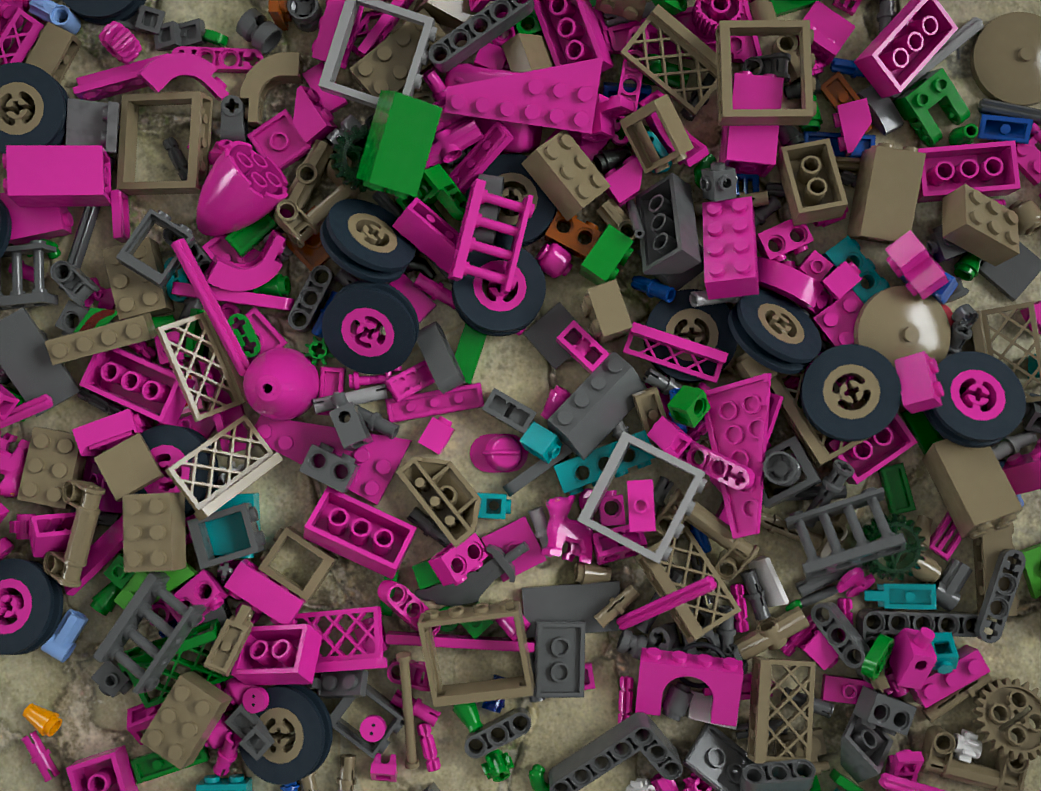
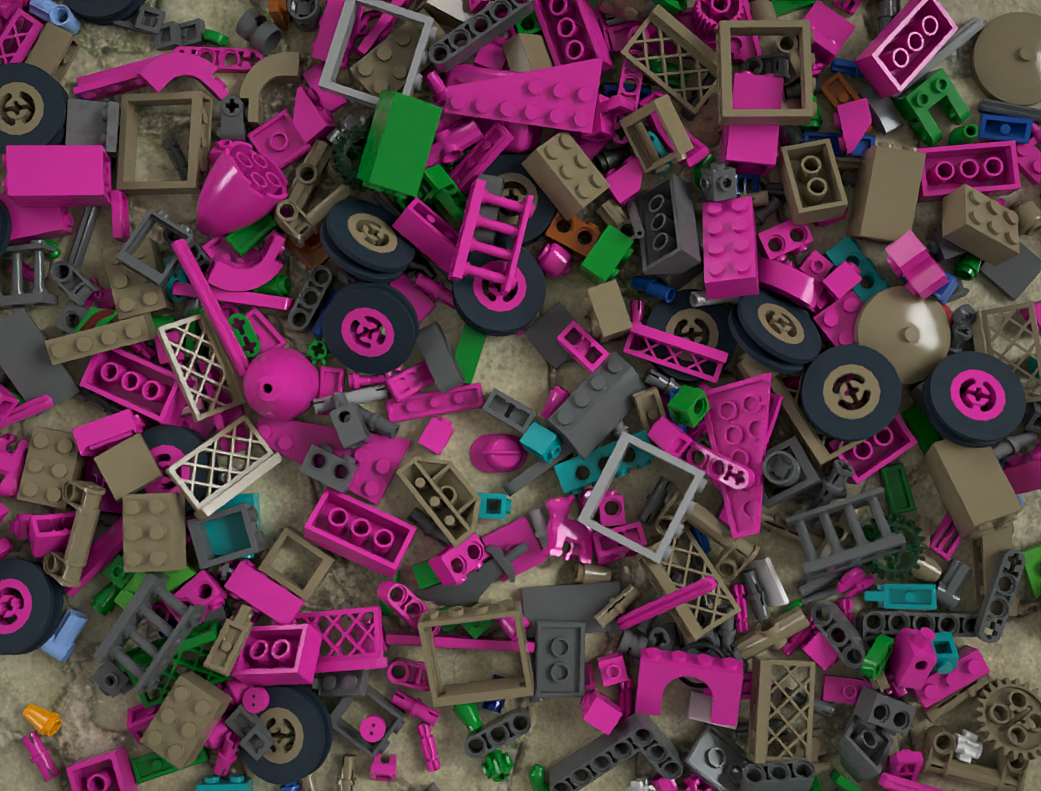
dark pink gear [98,21,142,64] -> none
dark tan bar [396,651,420,769] -> none
dark pink plate [627,479,656,533] -> none
dark grey brick [662,681,694,721] -> none
dark pink brick [894,351,944,414] -> none
none -> dark pink brick [579,688,622,736]
none -> dark pink brick [596,652,629,687]
none -> dark pink pin [628,300,646,350]

